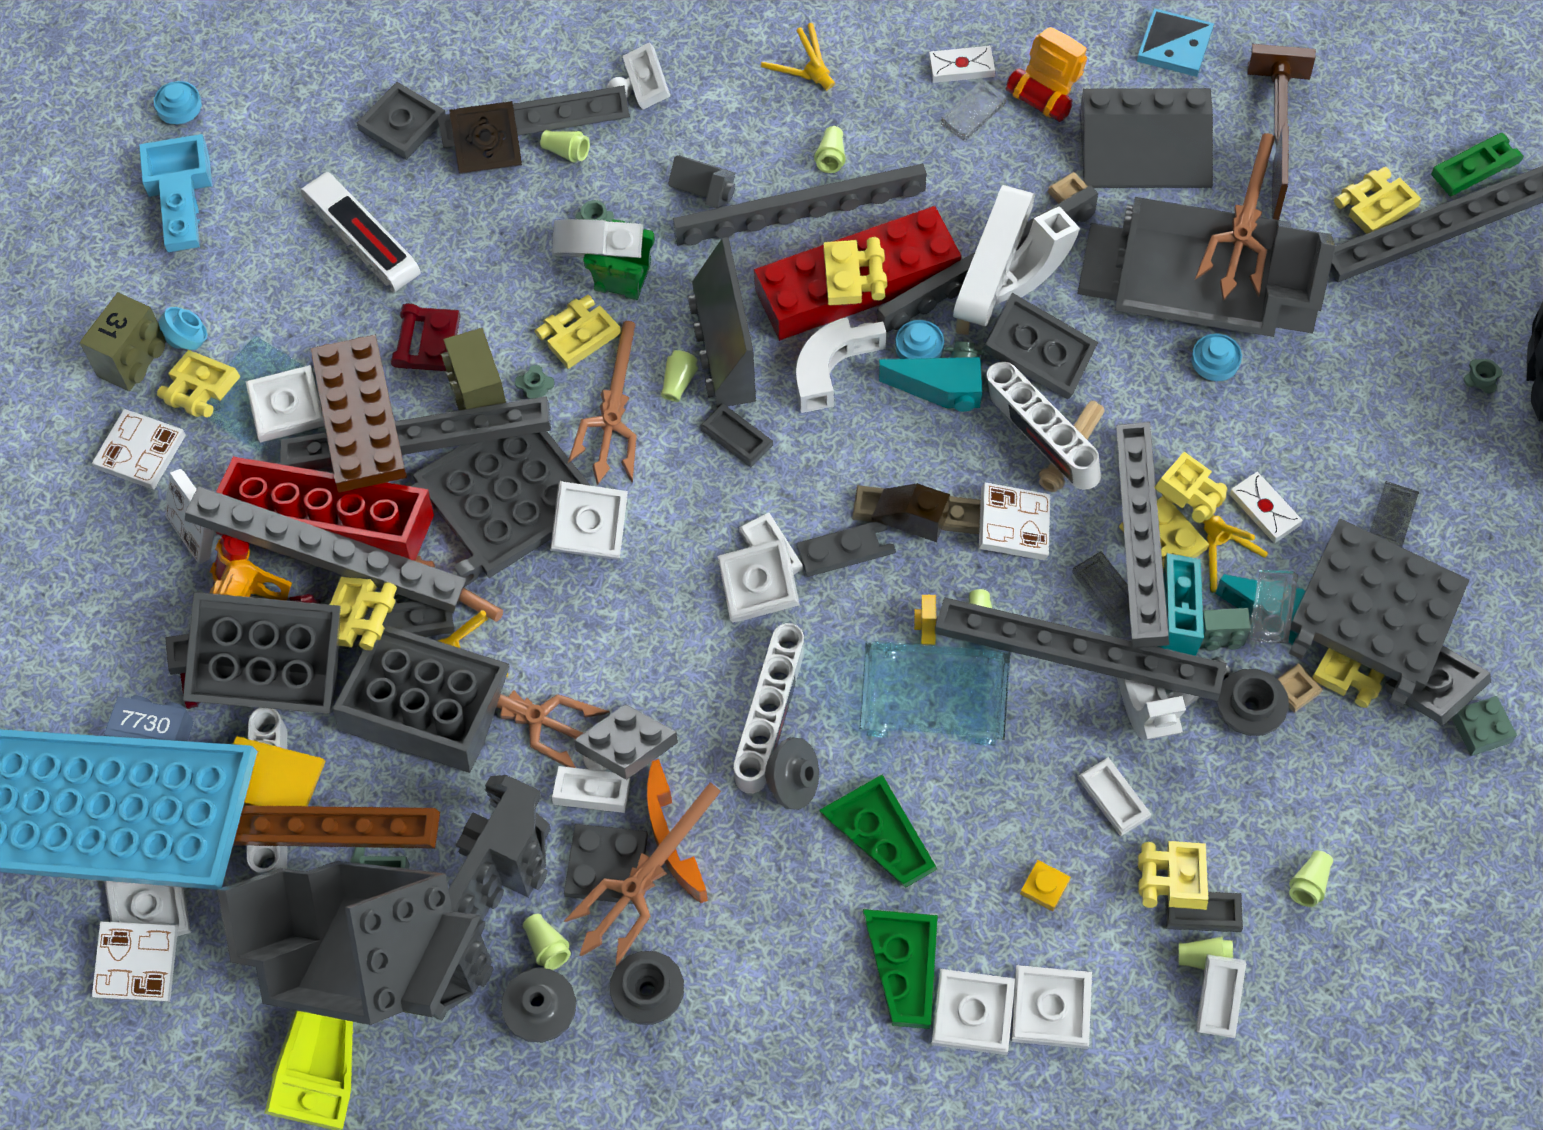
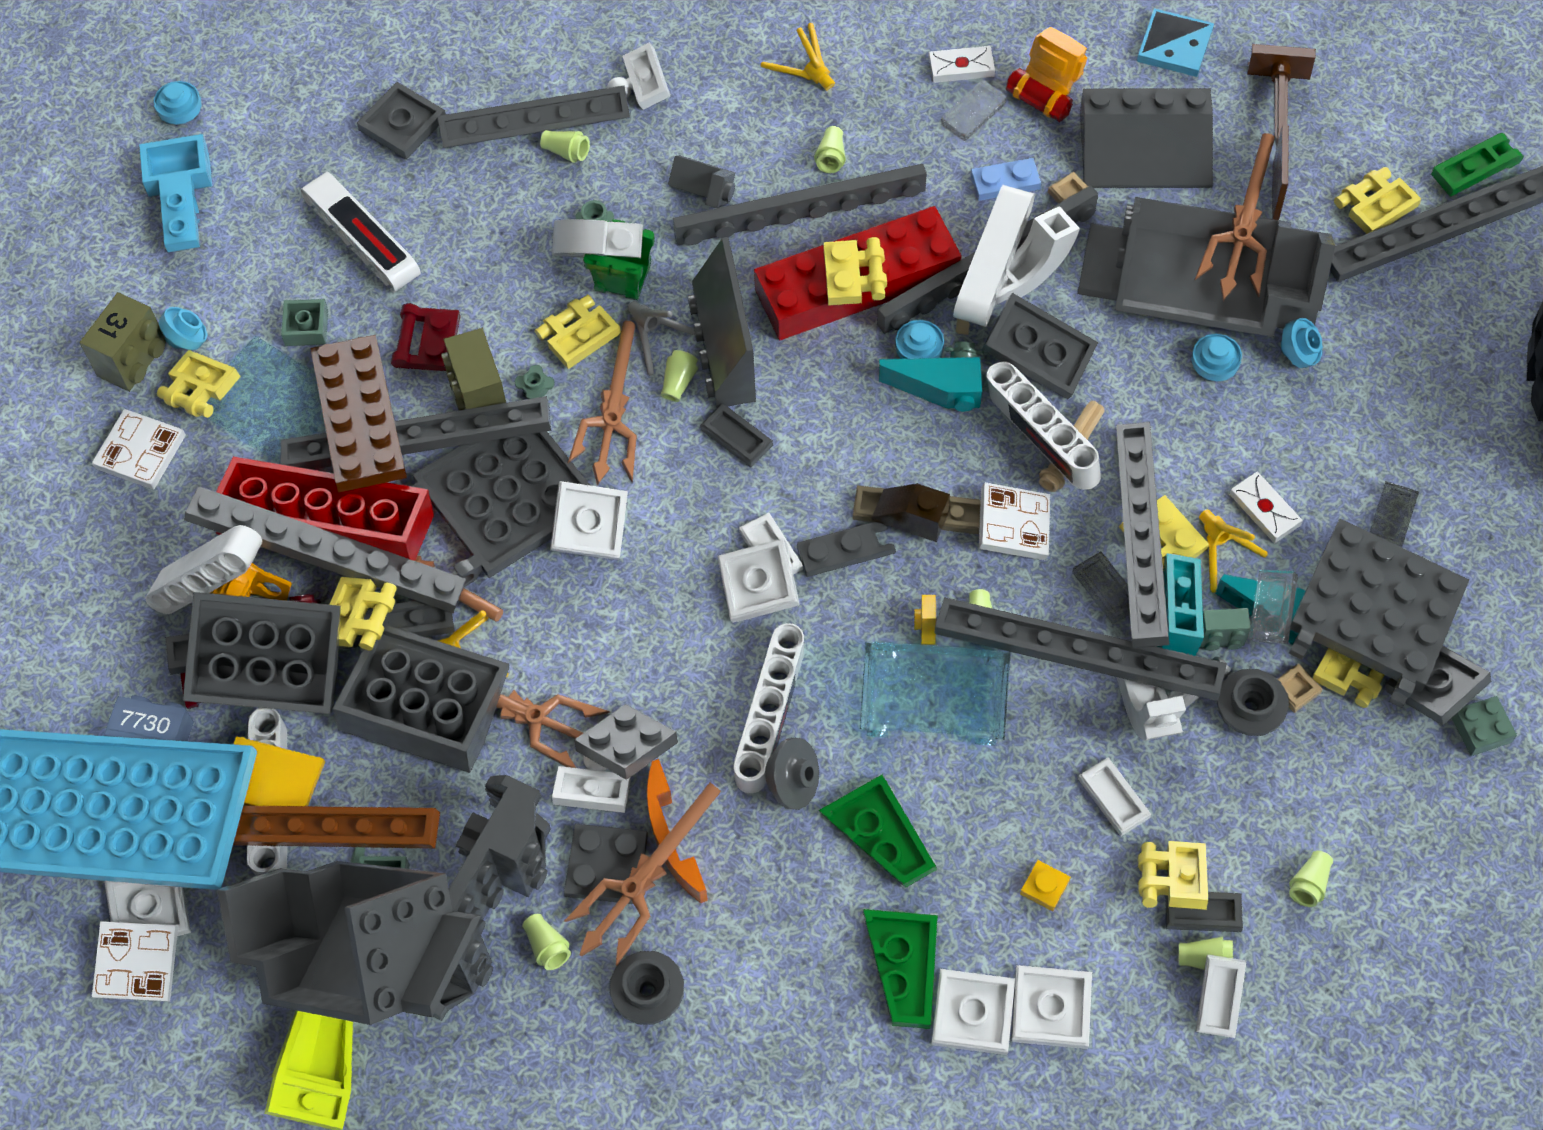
white tile [165,469,214,564] -> none
white tile [245,365,325,443] -> none
dark brown plate [449,101,522,174] -> none
dark grey piece [501,968,577,1043] -> none
white arch [796,317,886,413] -> none
light yellow plate [1154,452,1227,523] -> none
sand green plate [1464,359,1503,394] -> none
none -> white beam [145,525,262,614]
none -> sand green piece [281,299,328,346]
none -> light grey plant [628,301,695,376]
none -> light blue plate [971,158,1041,201]
none -> medium azure plate [1281,318,1323,368]

